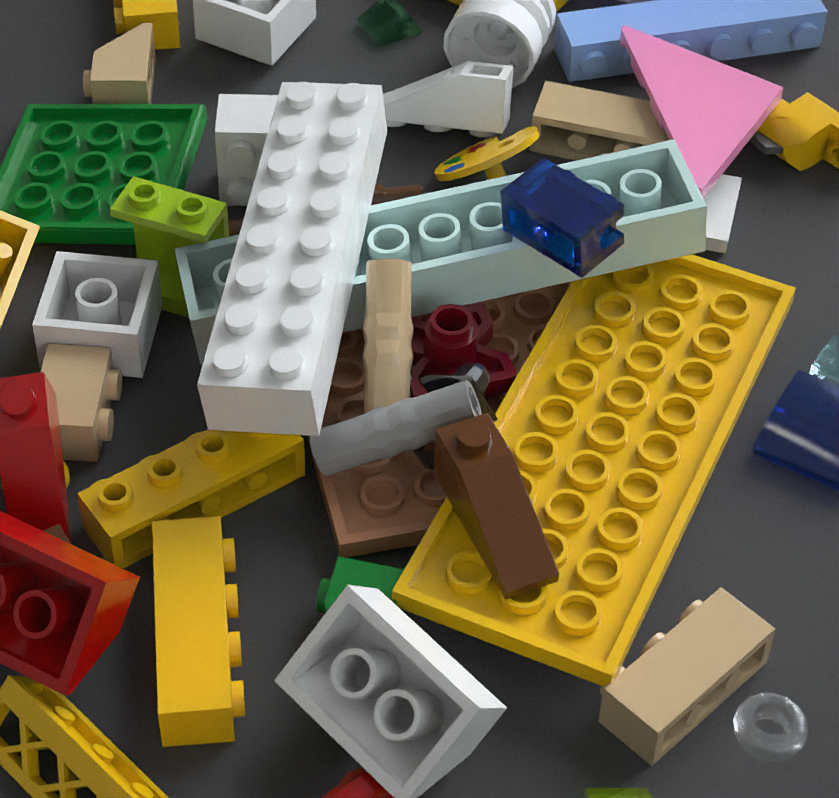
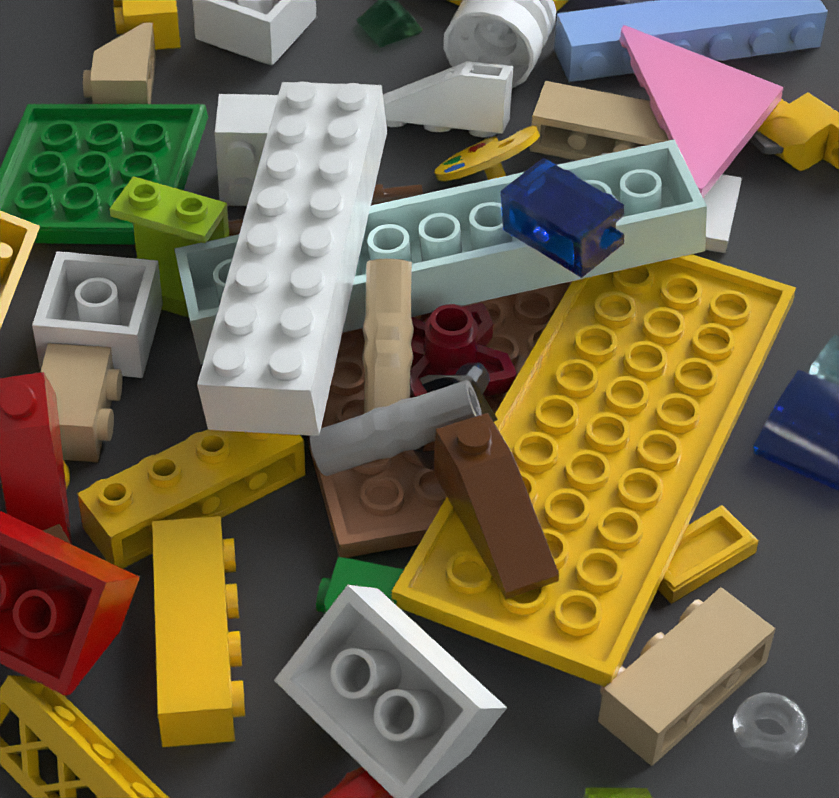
none -> yellow tile [658,505,759,604]

